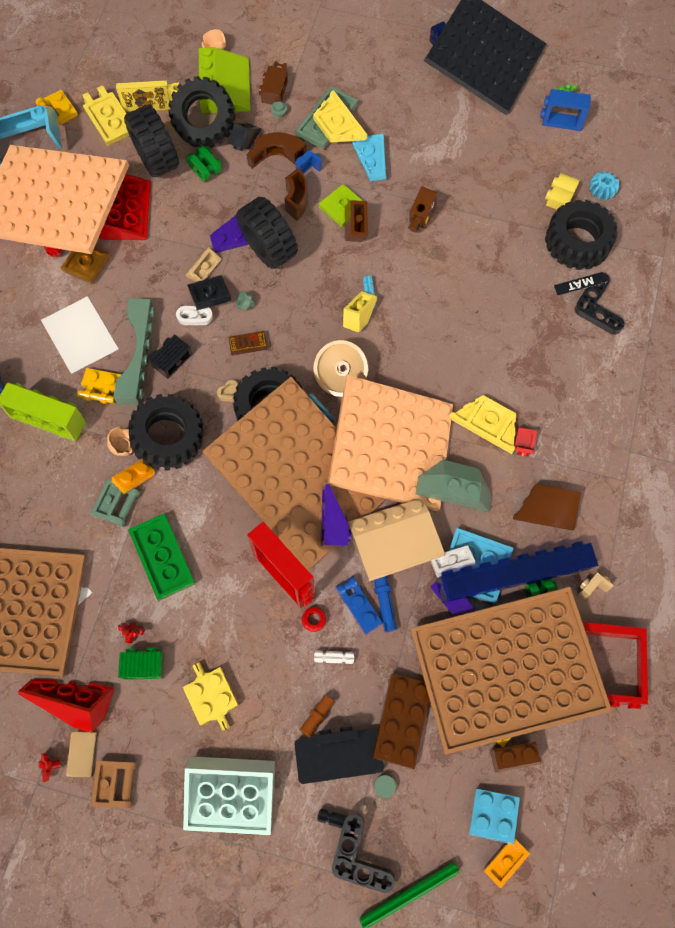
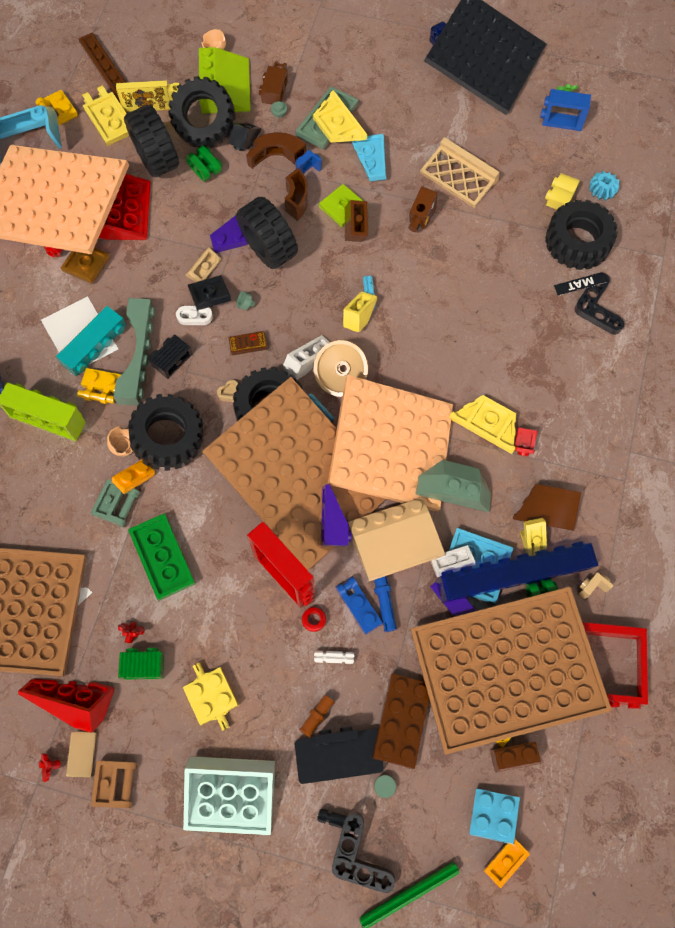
none -> teal brick [56,306,126,377]
none -> reddish brown tile [78,32,126,105]
none -> white slope [281,335,330,380]
none -> tan fence [420,137,500,208]
none -> light yellow slope [520,518,547,559]

